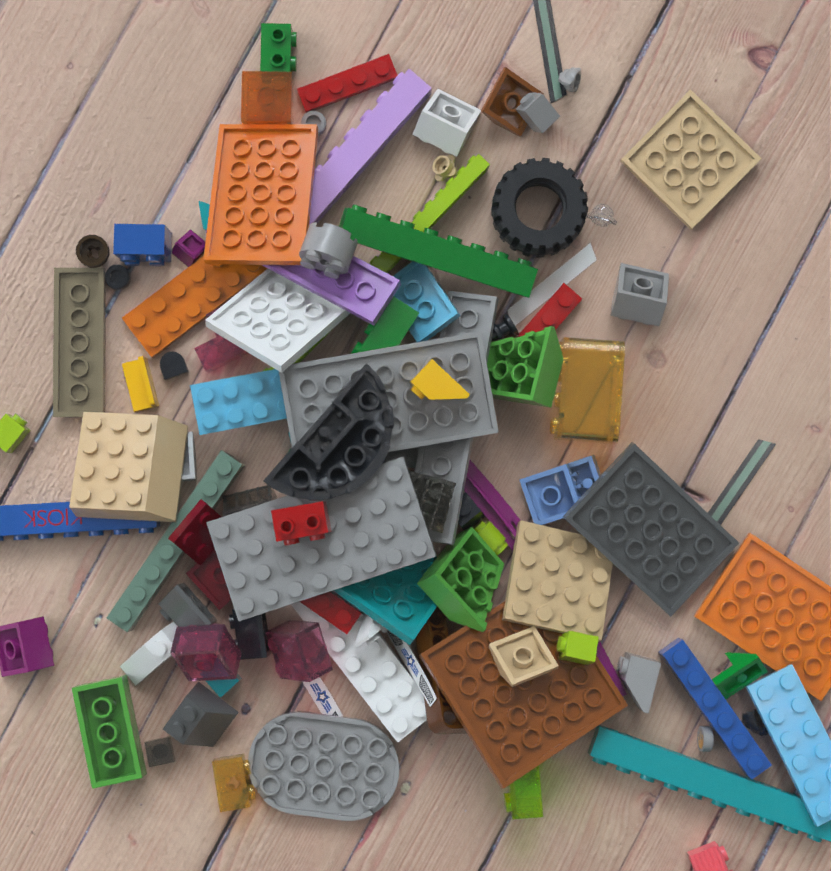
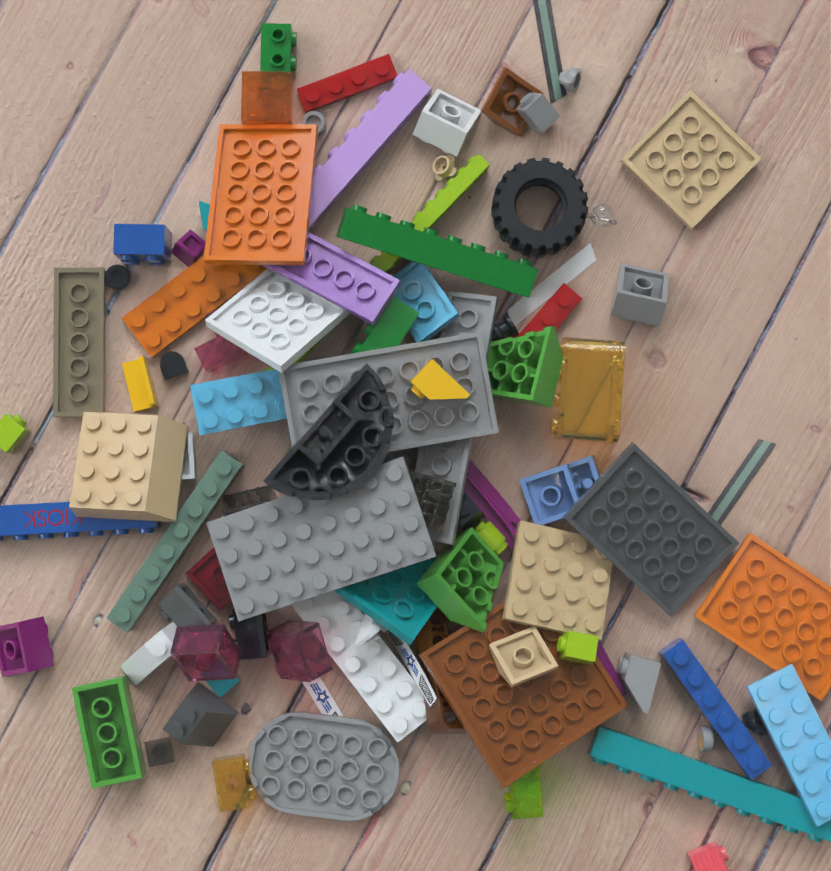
dark brown piece [76,235,110,268] -> none
dark red plate [168,499,221,565] -> none
red brick [271,501,332,546] -> none
light grey brick [299,222,358,279] -> none
red plate [299,591,362,634] -> none
green slope [712,652,768,699] -> none

